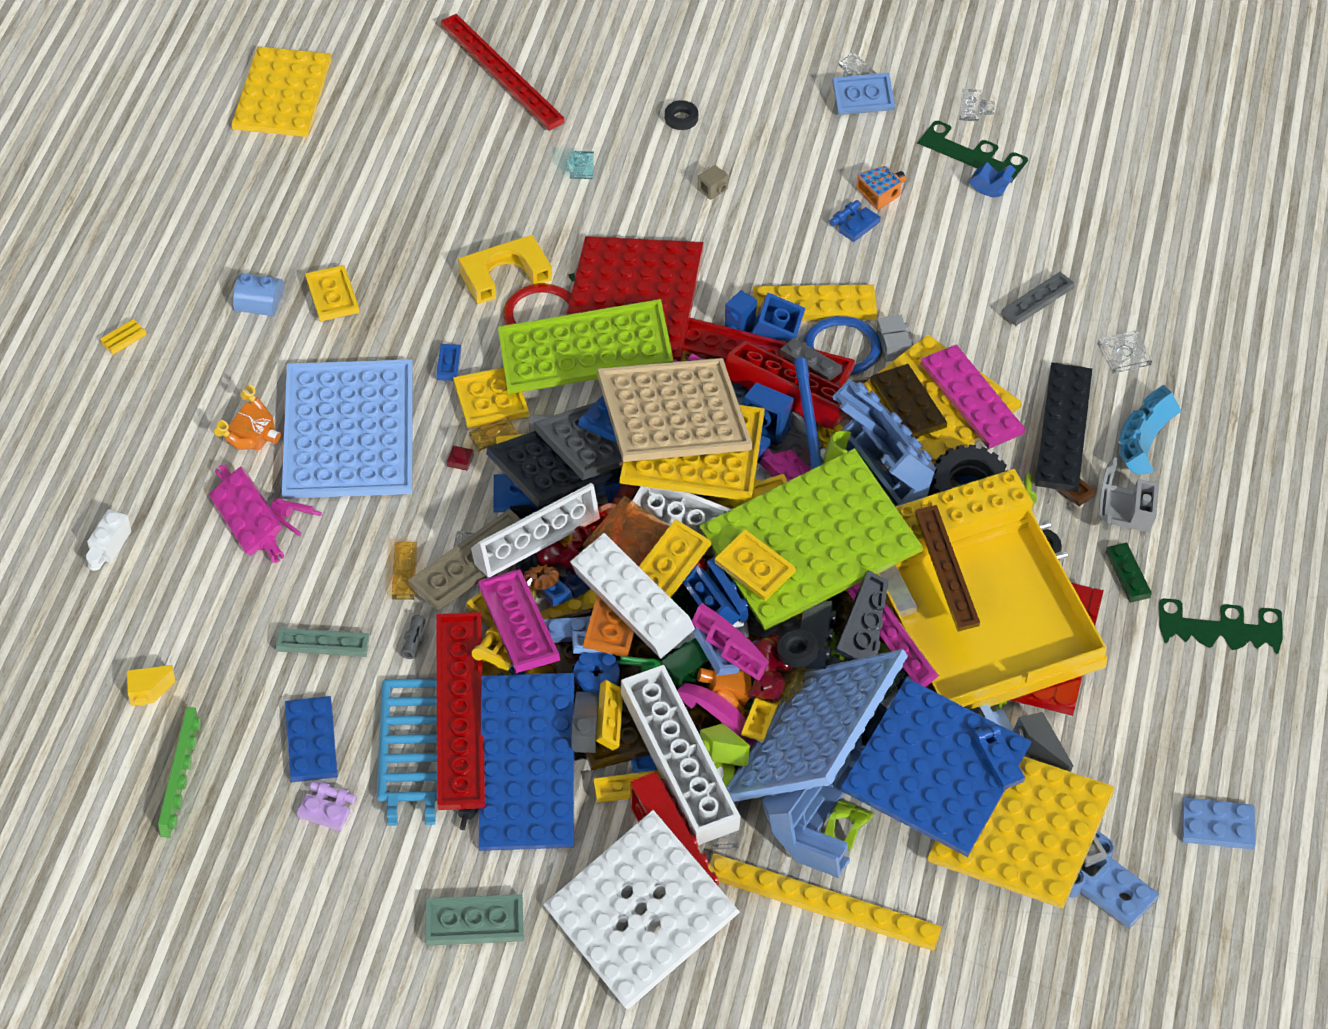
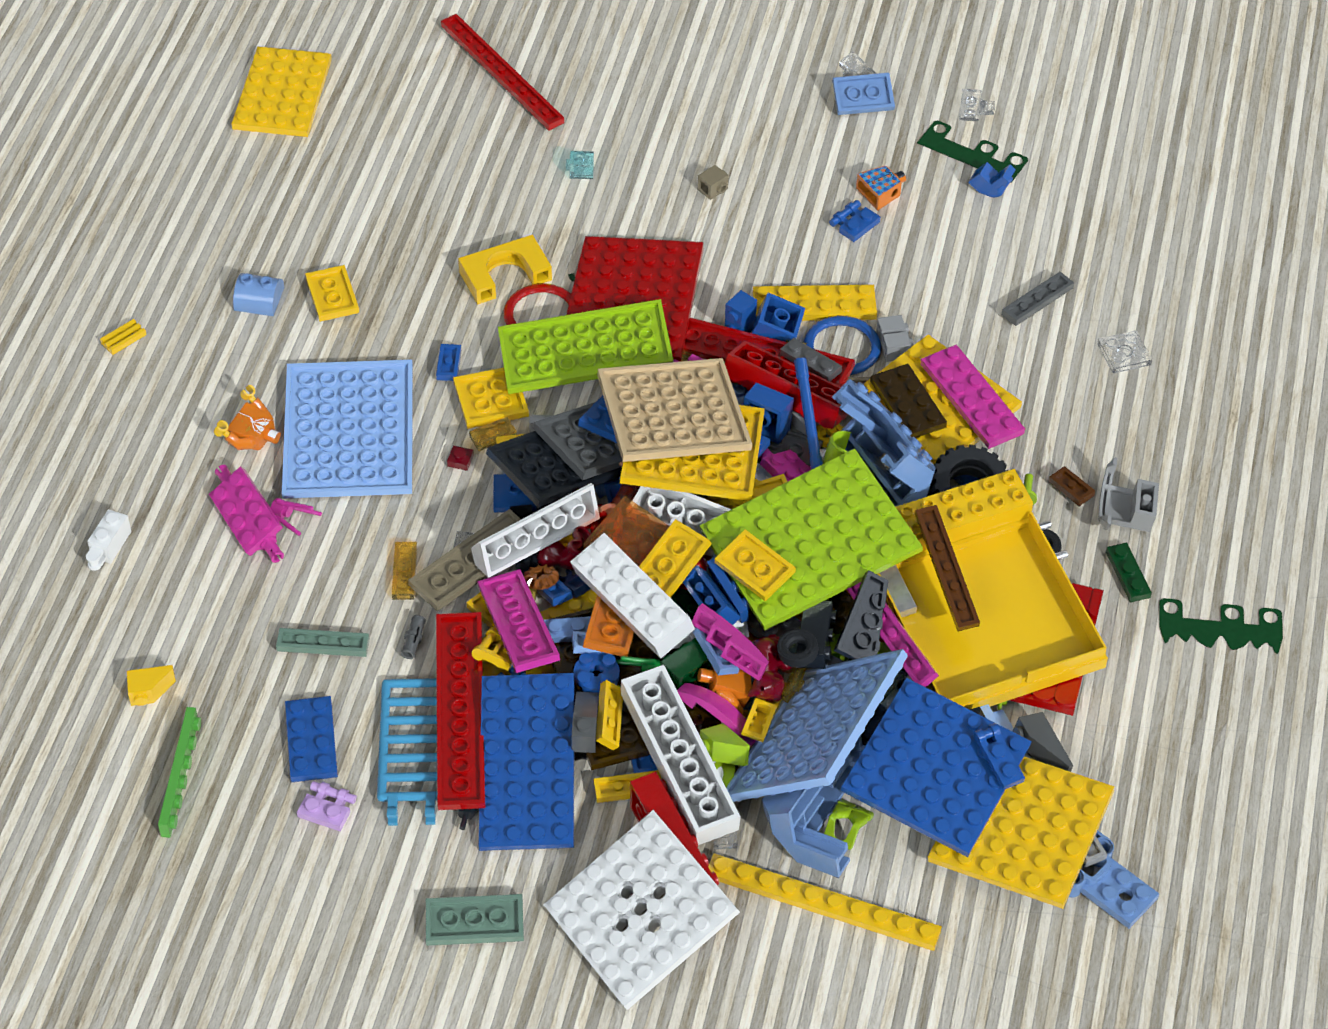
black tyre [664,100,699,130] -> none
black plate [1035,362,1093,492] -> none
dark azure brick [1119,384,1182,475] -> none
medium blue plate [1182,798,1255,850] -> none

